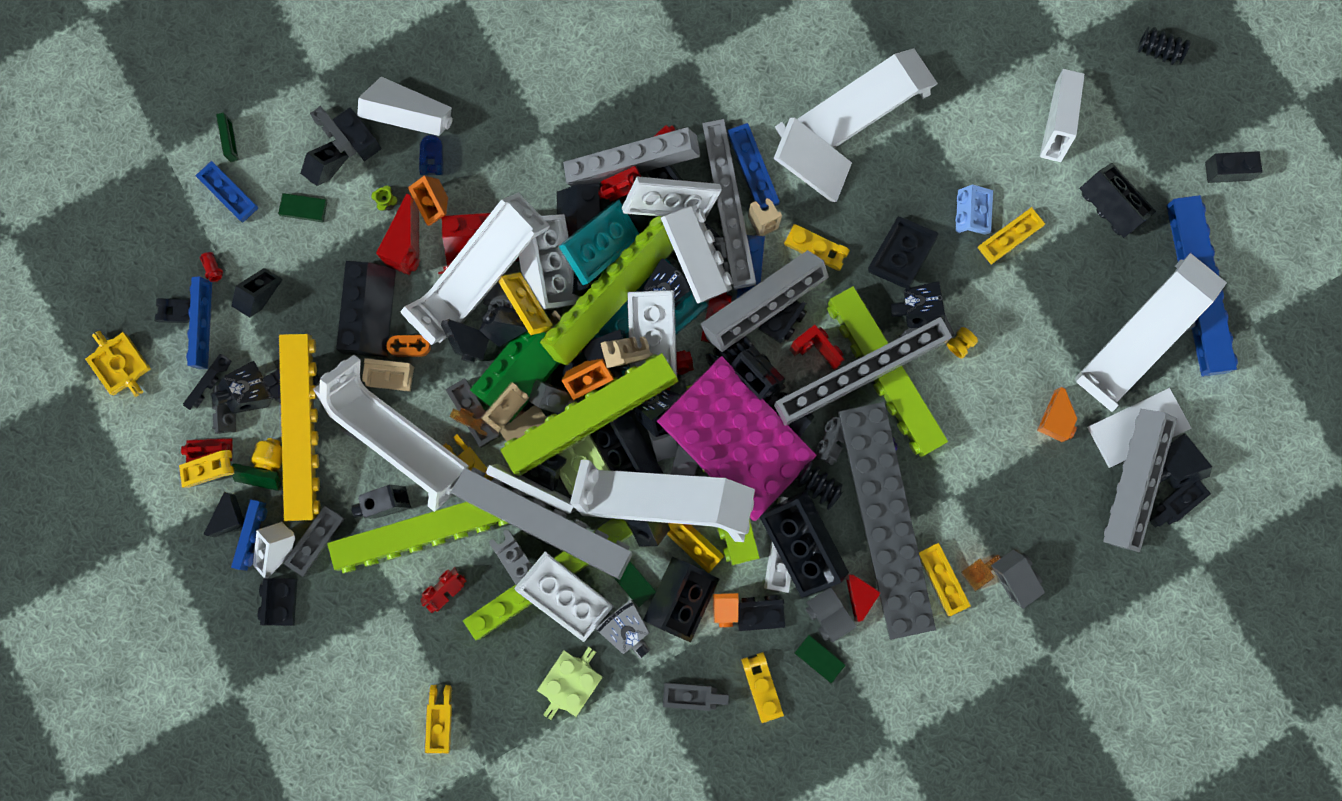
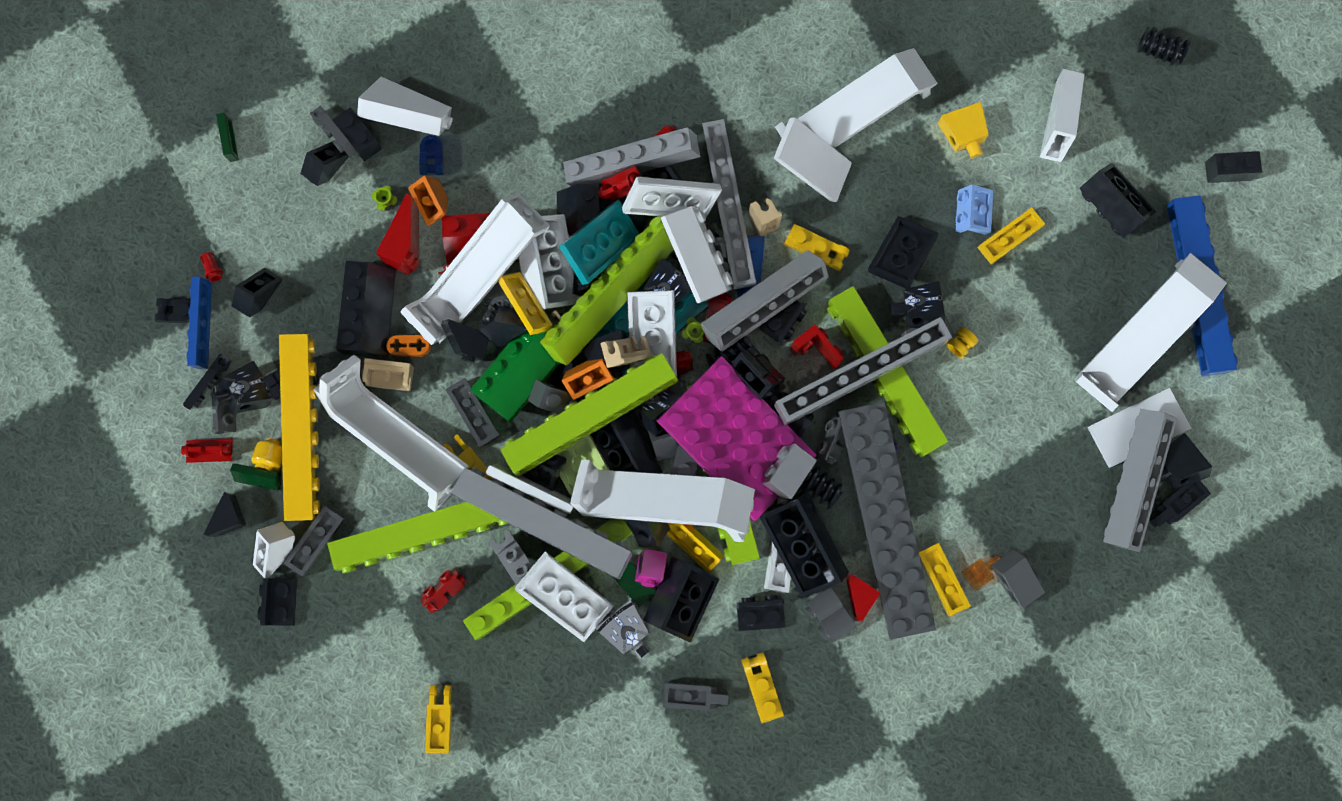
yellow plate [85,331,151,397] -> none
yellow plate [179,450,234,488] -> none
blue plate [195,161,258,223] -> none
blue plate [231,500,267,571] -> none
dark green tile [278,193,328,223] -> none
black torso [351,484,411,519] -> none
clear orange plate [449,408,488,436] -> none
tan hinge [481,382,529,433] -> none
tan hinge [500,405,546,441] -> none
yellowish green plate [537,647,603,720] -> none
orange slope [713,593,738,627] -> none
blue plate [727,123,780,210] -> none
dark green tile [794,635,846,683] -> none
orange slope [1037,387,1077,442] -> none
none -> dark pink brick [635,548,667,587]
none -> lime plate [682,317,704,344]
none -> light grey brick [762,444,817,500]
none -> yellow torso [938,102,988,159]

